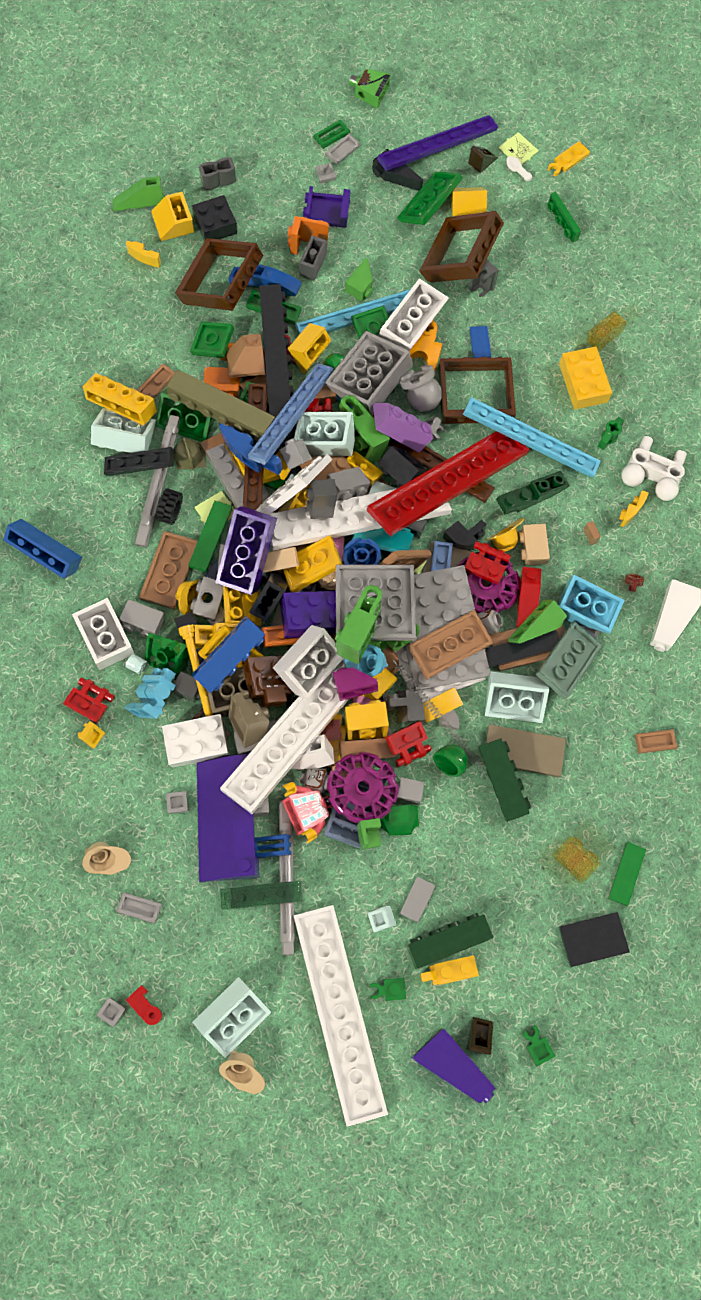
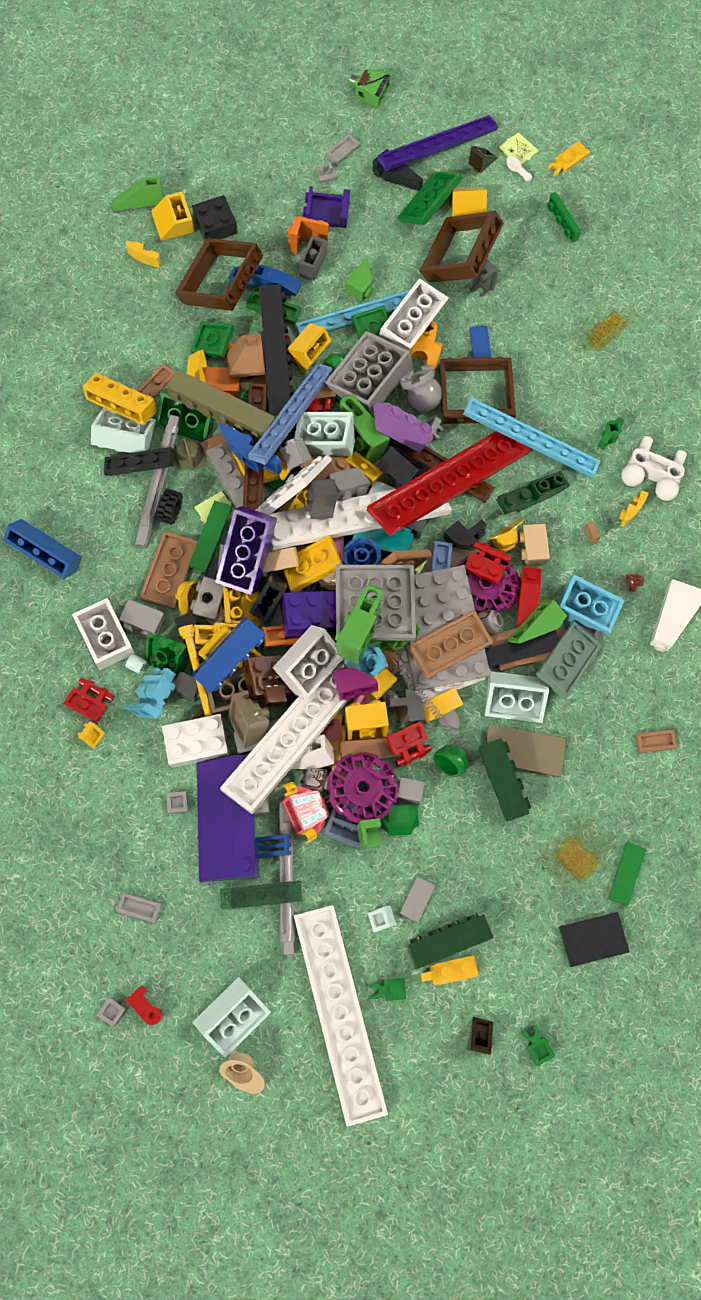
tan piece [82,842,131,875] -> none
dark grey brick [199,157,236,190] -> none
green tile [313,119,350,149] -> none
dark purple slope [411,1028,496,1103] -> none
yellow brick [559,346,612,410] -> none
none -> yellow slope [187,350,207,383]

